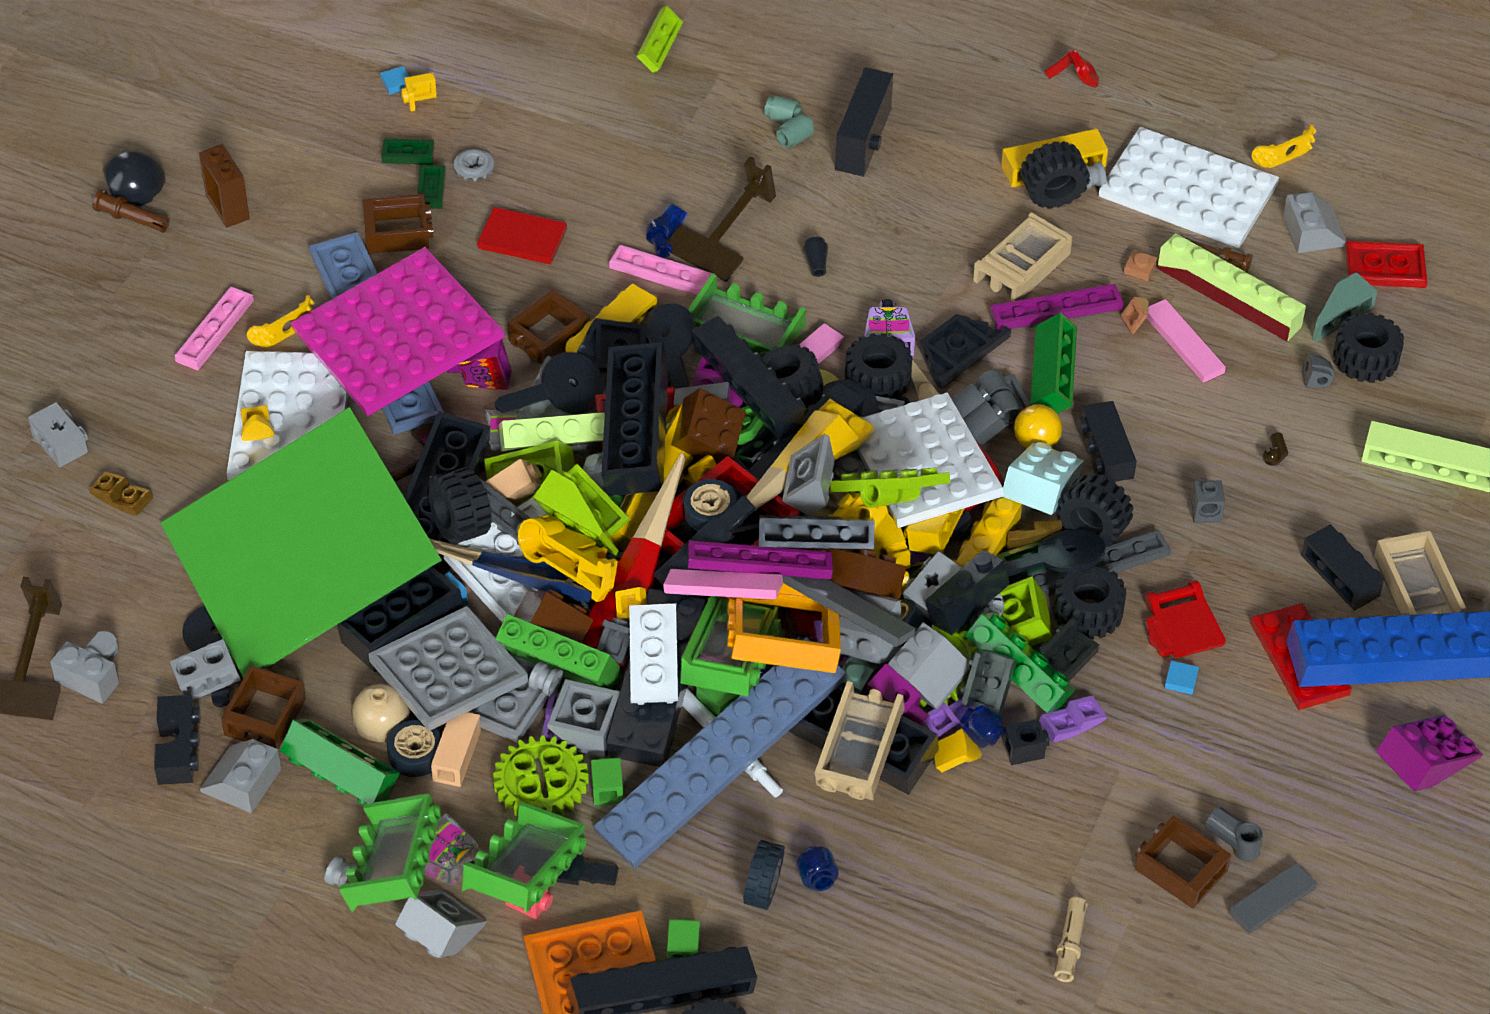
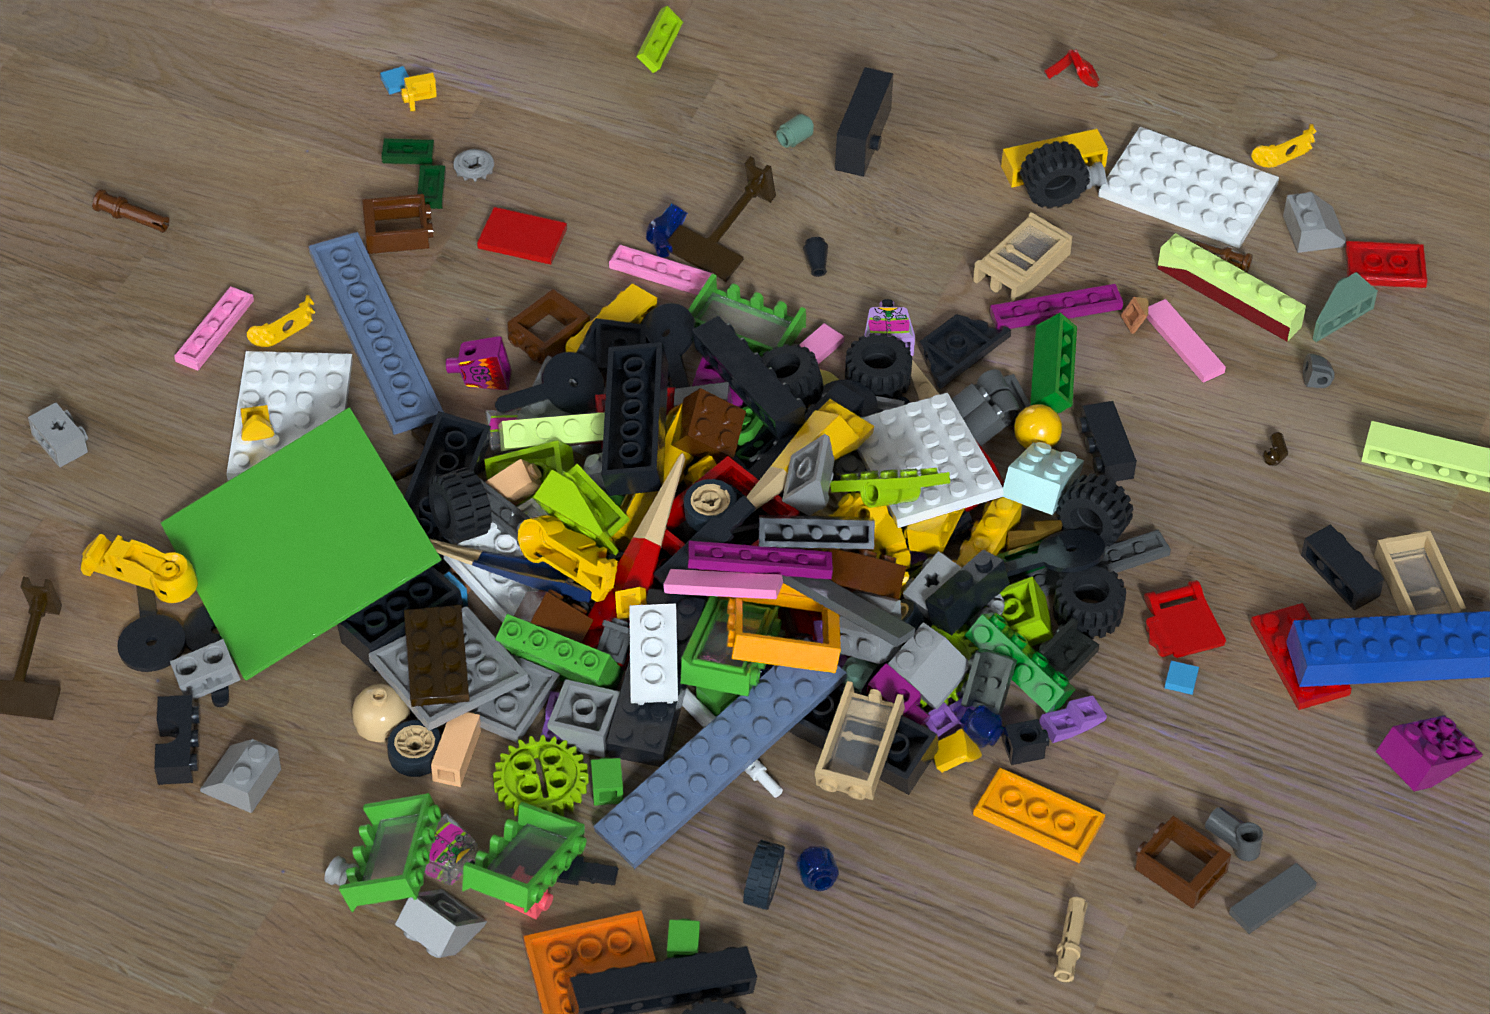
light grey brick [50,631,119,704] -> none
pearl gold slope [89,472,153,516] -> none
black cylinder [103,149,166,206] -> none
reddish brown window [199,144,250,228] -> none
reddish brown window [221,666,306,749] -> none
brick [280,718,400,805] -> none
dark pink plate [290,247,505,416] -> none
light grey wheel [528,661,563,697] -> none
sand green brick [764,95,803,123] -> none
nougat plate [1124,250,1158,281] -> none
dark grey brick [1191,480,1225,523] -> none
black tyre [1333,312,1404,383] -> none
none -> yellow piece [81,534,198,603]
none -> black piece [117,585,186,672]
none -> dark brown plate [404,605,470,707]
none -> light orange tile [973,767,1106,863]

